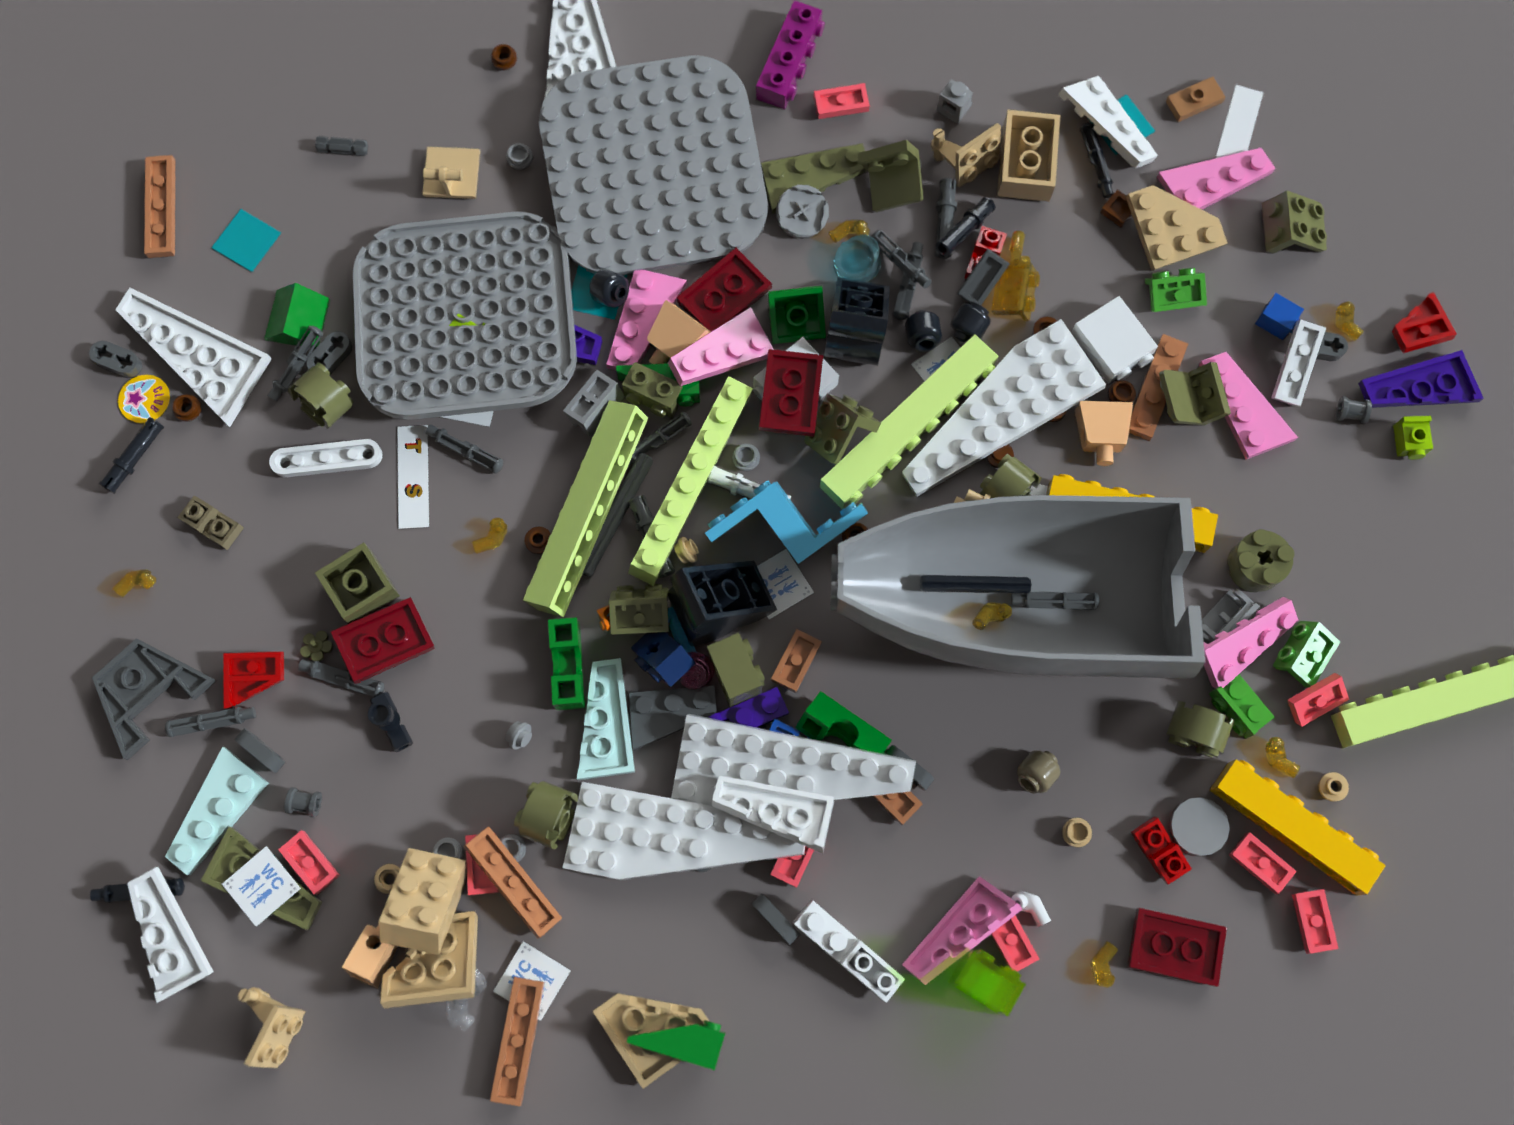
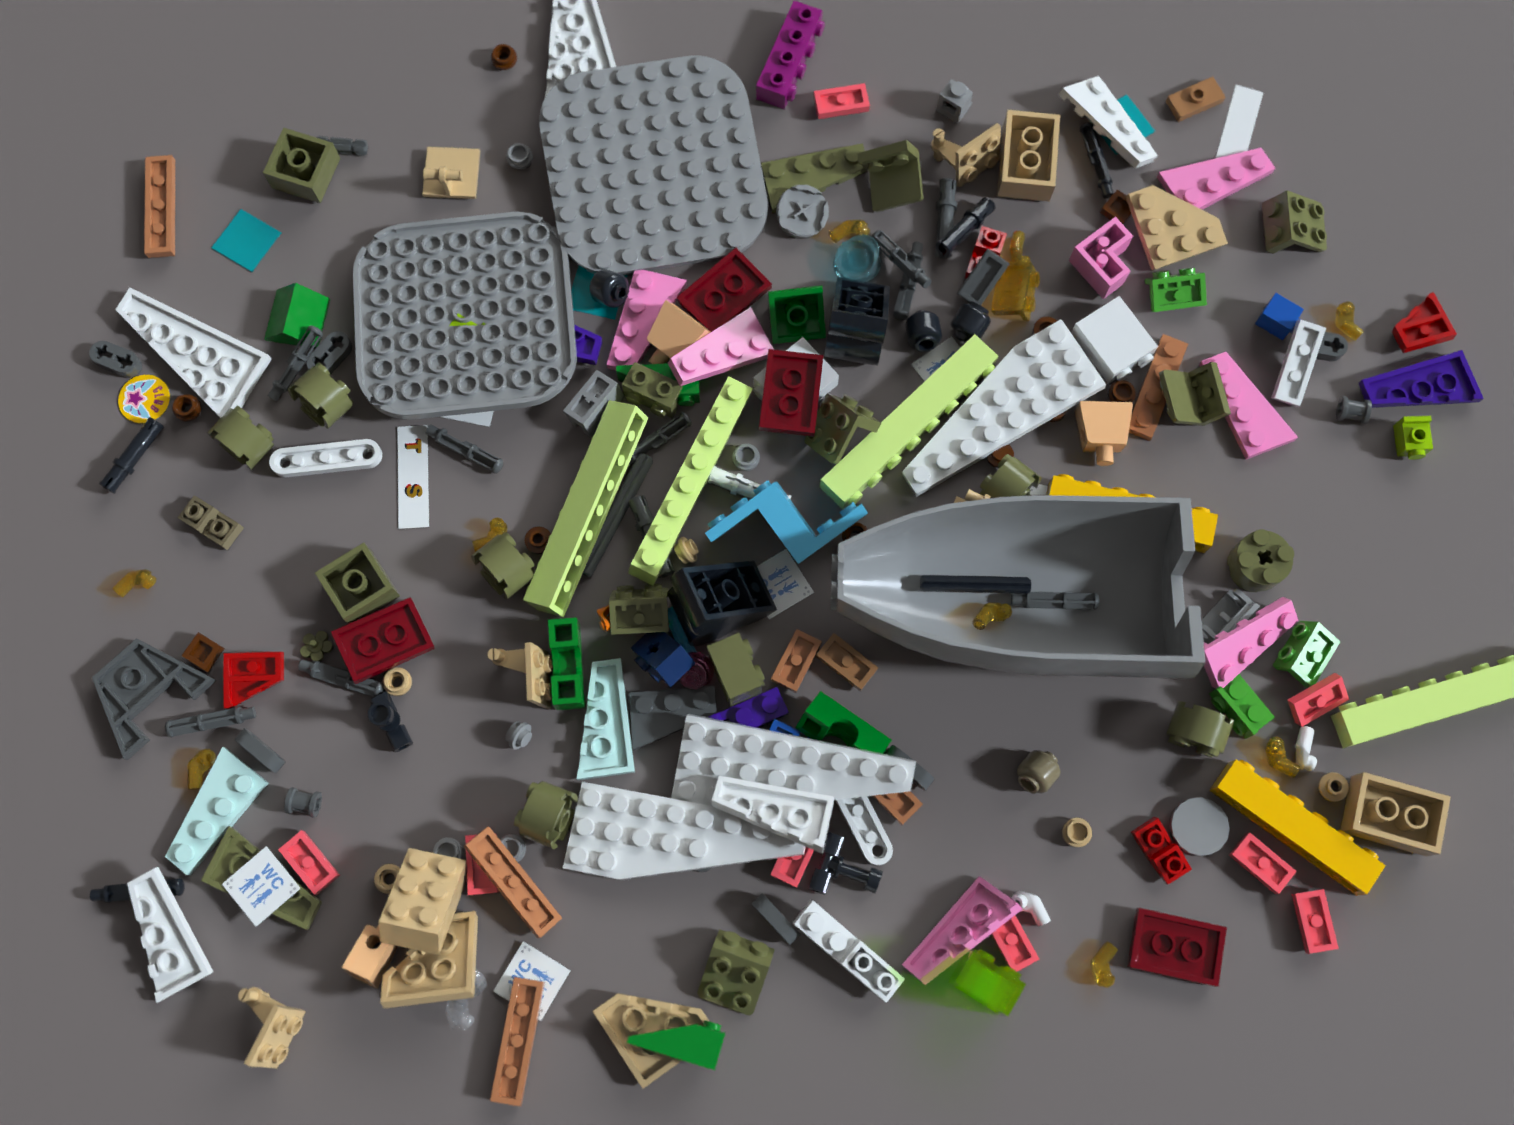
none -> reddish brown plate [182,632,225,672]
none -> clear yellow arm [187,749,216,790]
none -> olive brick [207,405,274,470]
none -> olive brick [263,127,340,203]
none -> tan plate [383,667,412,696]
none -> olive brick [471,532,535,600]
none -> tan plate [487,642,553,709]
none -> olive bracket [697,929,775,1015]
none -> black bar [808,832,883,895]
none -> medium nougat plate [816,633,878,691]
none -> white plate [836,796,893,866]
none -> bright pink brick [1069,217,1133,299]
none -> white arm [1296,726,1317,771]
none -> tan brick [1340,772,1451,856]

